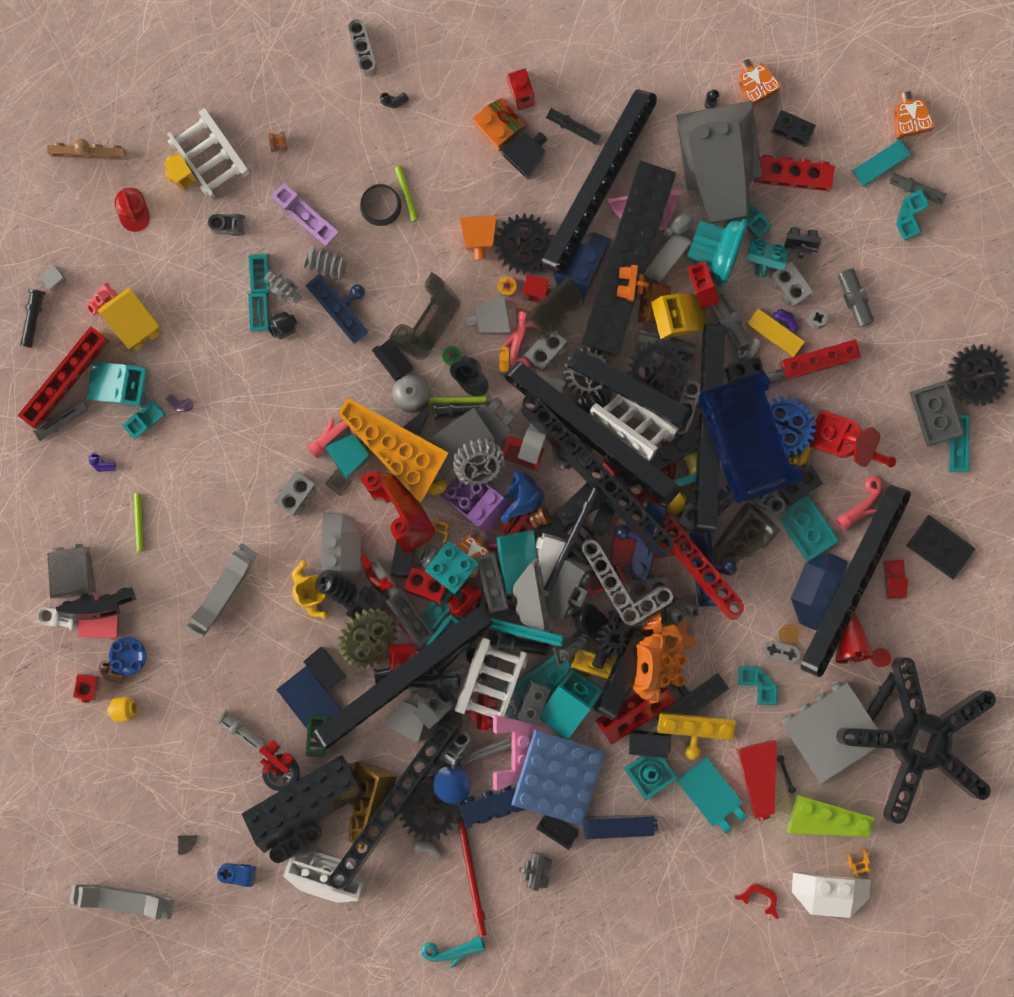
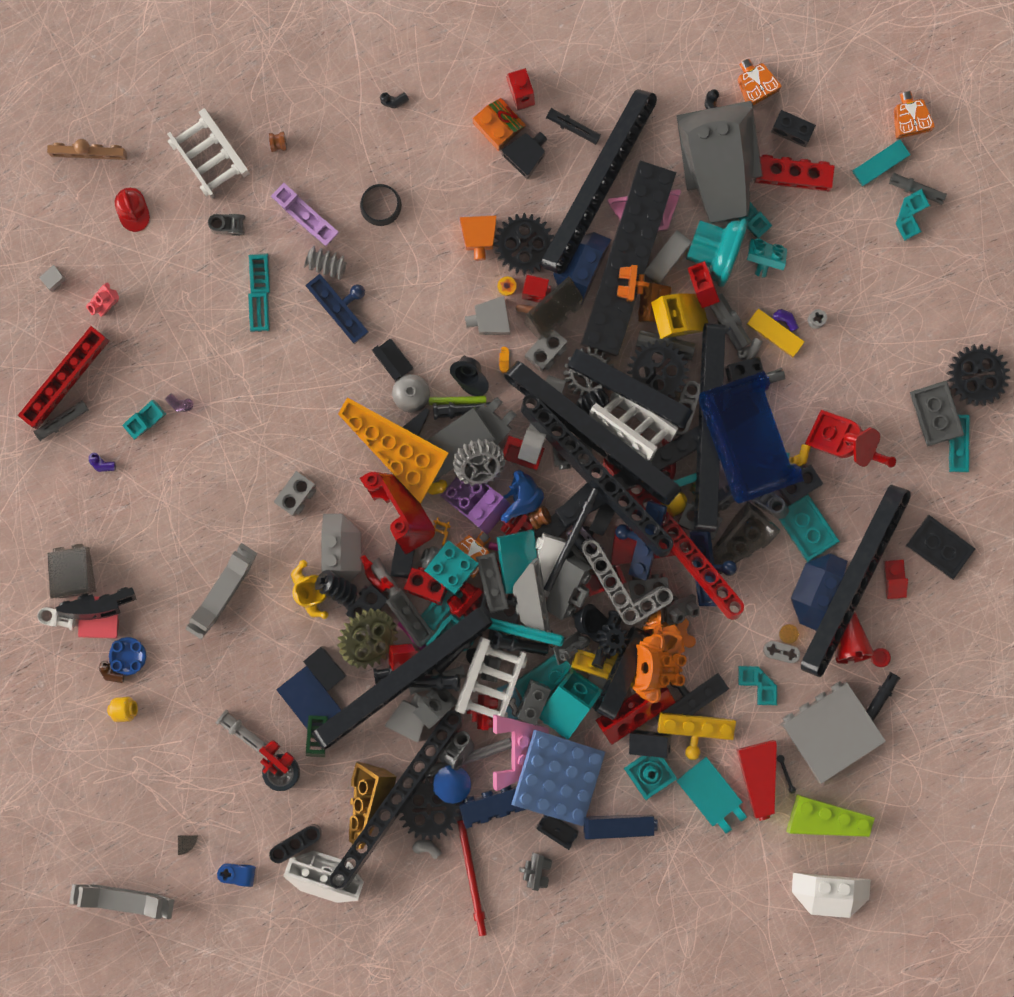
black pin [20,289,46,348] -> none
red brick [73,674,100,703] -> none
teal slope [86,362,149,408] -> none
yellow slope [98,287,162,352] -> none
lime bar [134,493,144,551] -> none
yellow brick [163,154,197,191] -> none
black brick [242,755,365,853] -> none
light grey gear [264,271,302,304] -> none
black head [267,311,297,340] -> none
coral plant [307,418,358,458] -> none
clear smoke tile [325,469,352,496] -> none
teal torso [326,434,370,480] -> none
light grey beam [348,19,376,77] -> none
clear smoke windscreen [389,272,461,360] -> none
lime bar [395,166,419,222] -> none
teal plant [421,936,485,968] -> none
green tile [442,346,462,366] -> none
coral plant [503,311,533,368] -> none
light grey plant [664,213,694,237] -> none
light yellow bush [683,452,697,475] -> none
red helmet [734,883,779,919] -> none
blue gear [754,396,816,458] -> none
light grey brick [770,261,813,307] -> none
red brick [780,339,862,381] -> none
black hips [784,227,822,259] -> none
coral plant [836,476,883,531] -> none
black beam [836,657,996,824] -> none
dark grey piece [838,268,874,328] -> none
light orange piece [846,849,871,877] -> none

